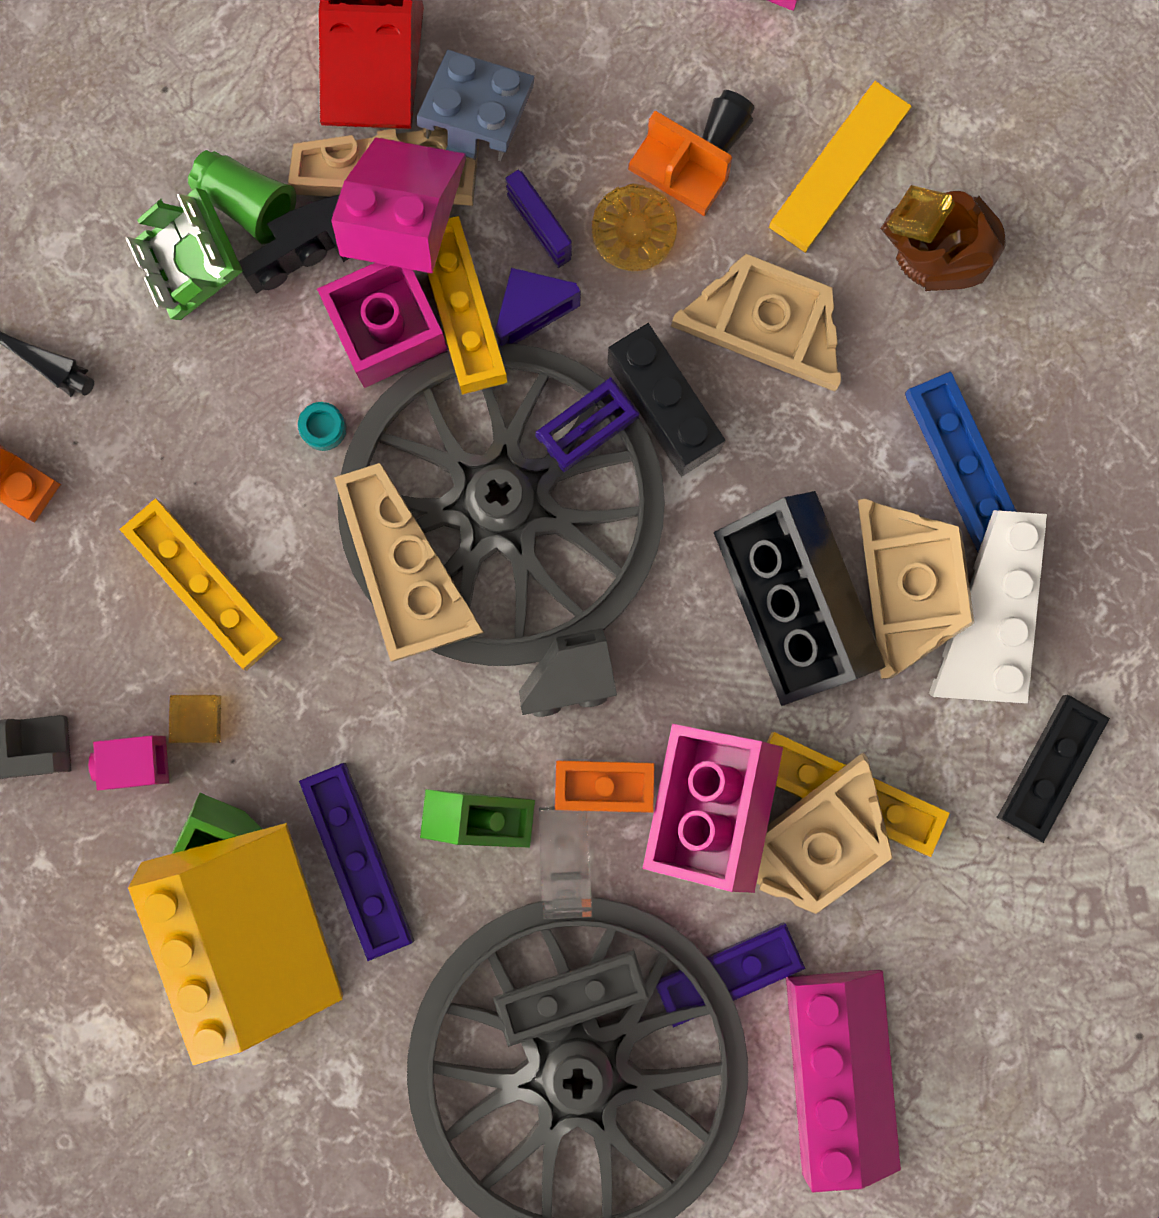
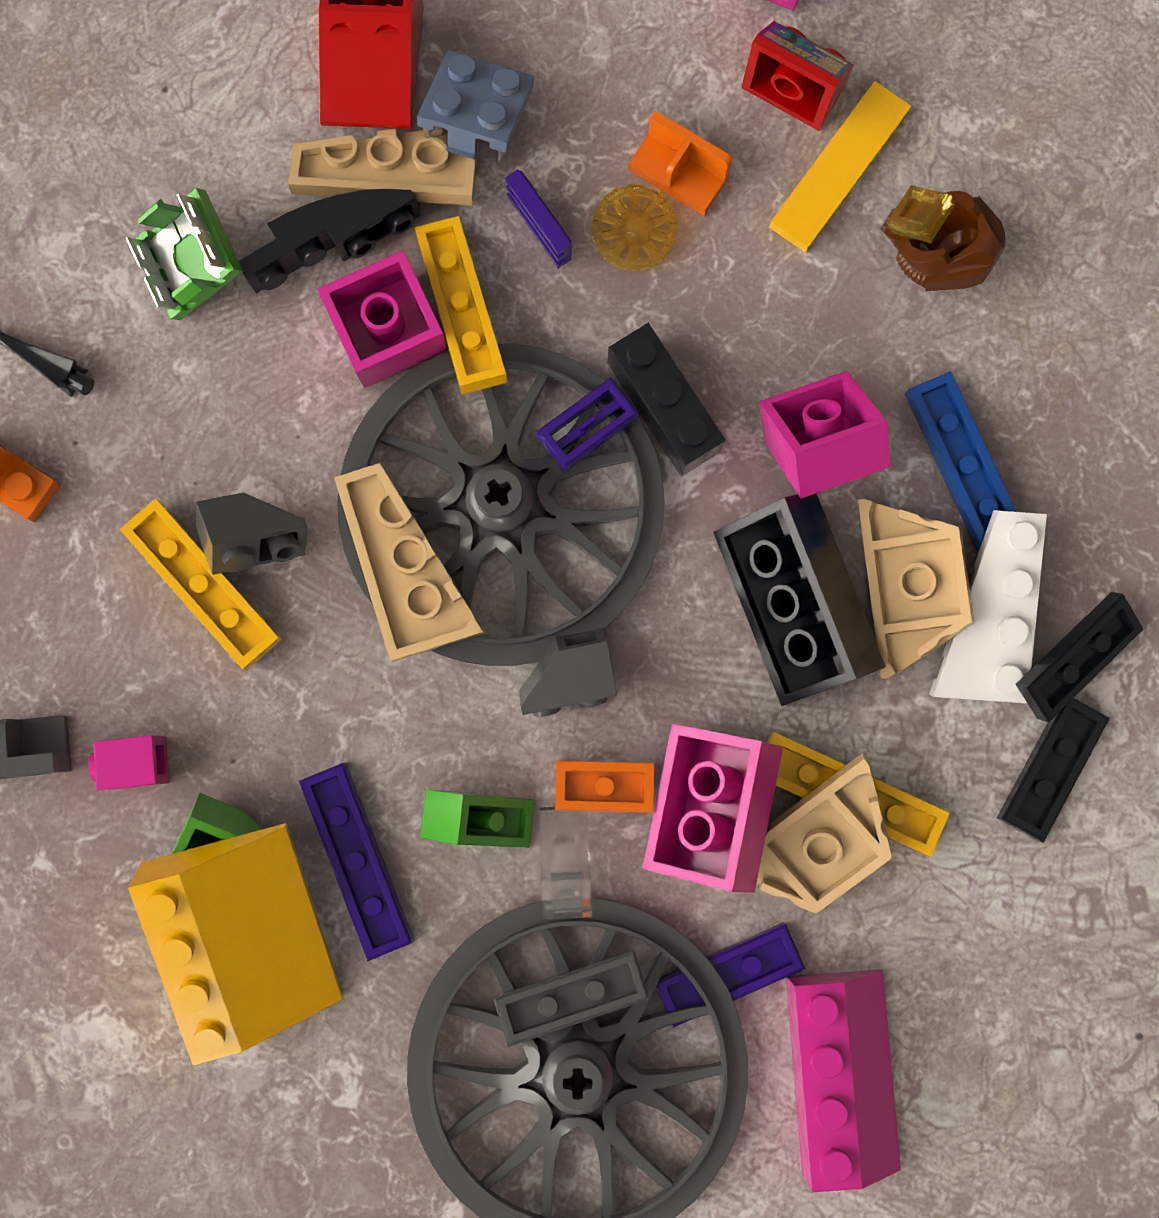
clear yellow tile [169,695,221,743] -> none
bright green plant [188,150,296,244] -> none
teal tile [298,402,347,451] -> none
dark pink slope [331,137,466,273] -> none
dark purple slope [495,268,581,346] -> none
tan wing [671,254,841,392] -> none
black cone [702,90,755,152] -> none
none -> dark grey slope [196,492,308,575]
none -> red slope [741,21,854,131]
none -> dark pink brick [759,371,890,498]
none -> black tile [1015,592,1144,723]

